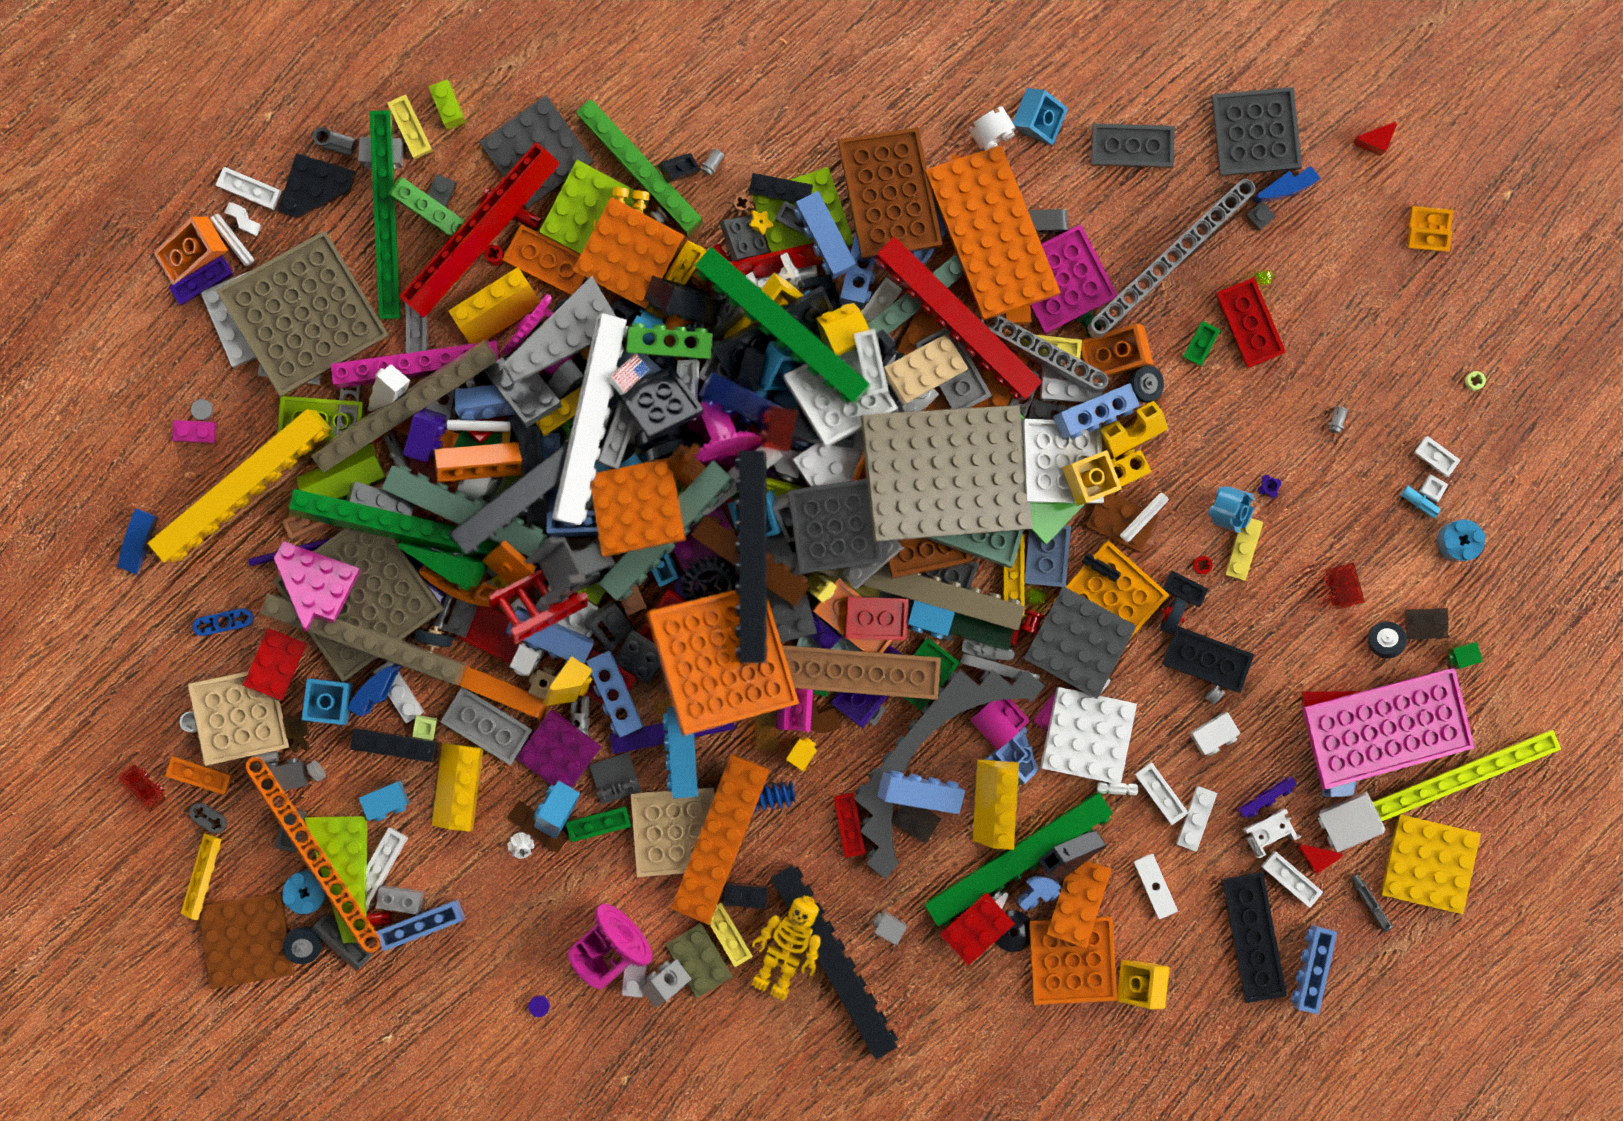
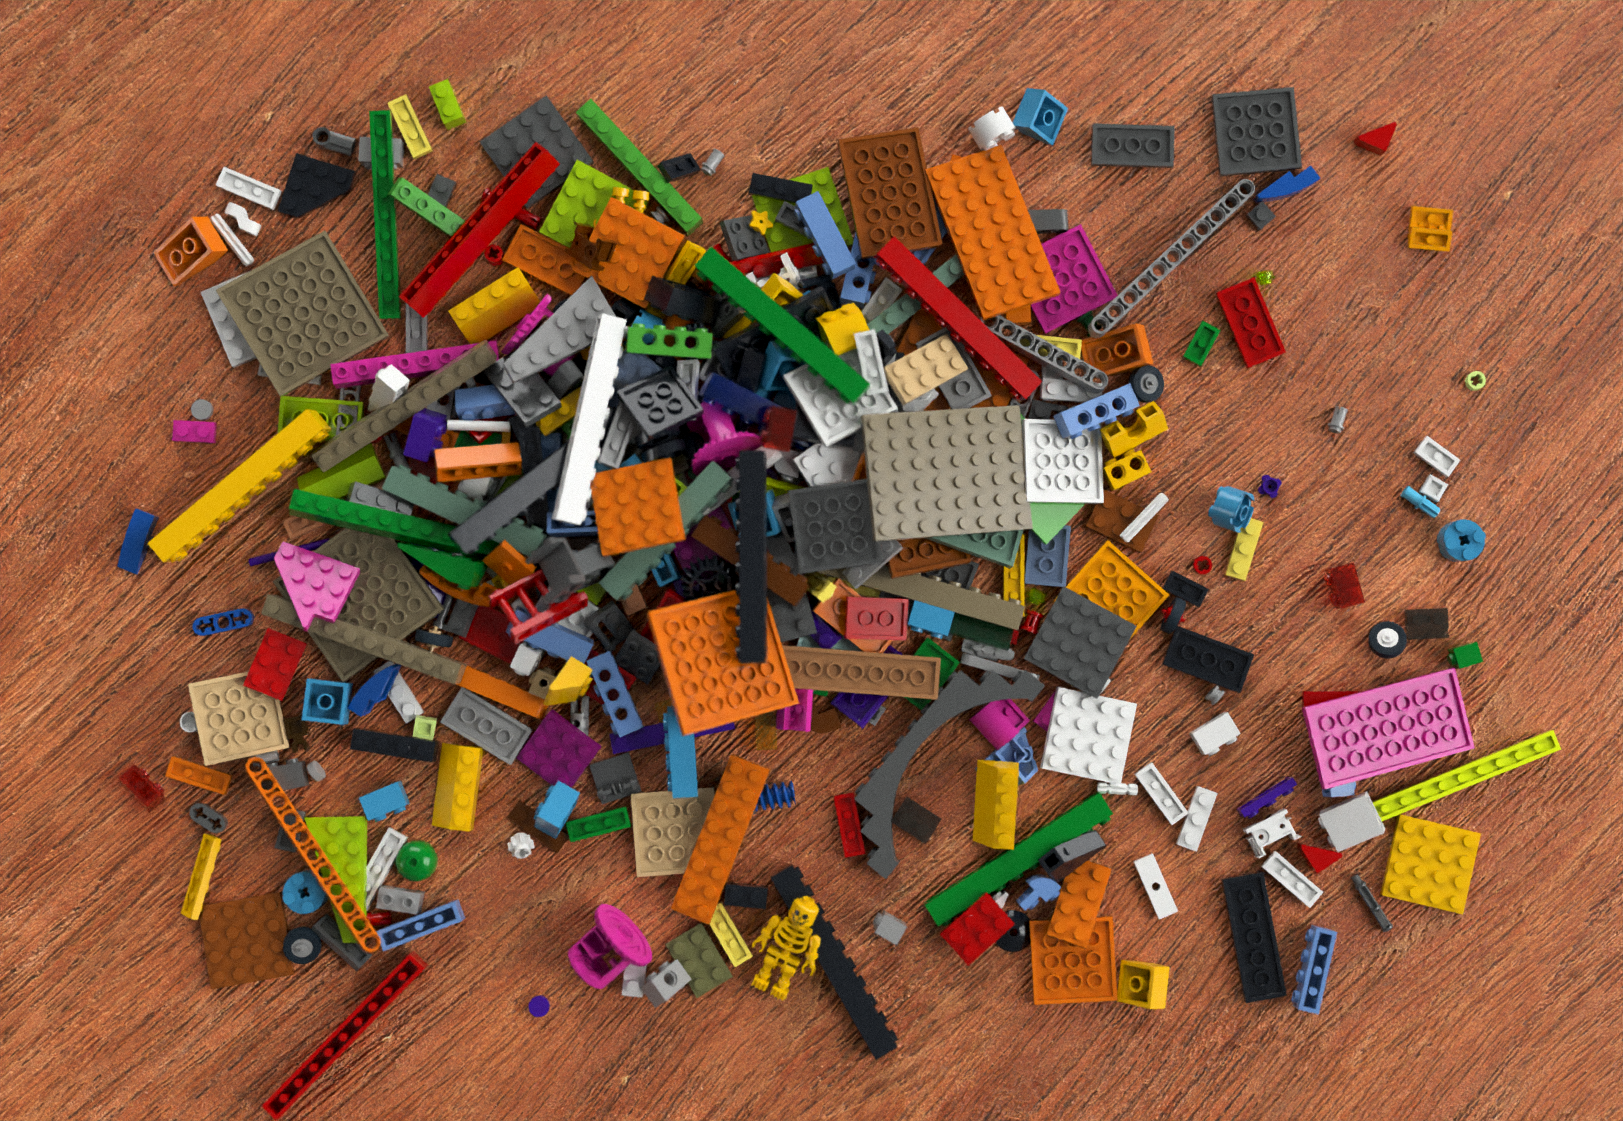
dark purple plate [169,255,234,306] -> none
tile [608,354,649,395] -> none
reddish brown brick [667,443,706,488] -> none
nougat gear [729,191,755,217] -> none
yellow brick [786,737,817,771] -> none
medium blue brick [877,770,965,814] -> none
yellow brick [1062,450,1122,506] -> none
black axle [1082,553,1121,582] -> none
none -> red brick [261,951,429,1121]
none -> green cylinder [395,840,438,882]
none -> reddish brown piece [564,222,618,271]

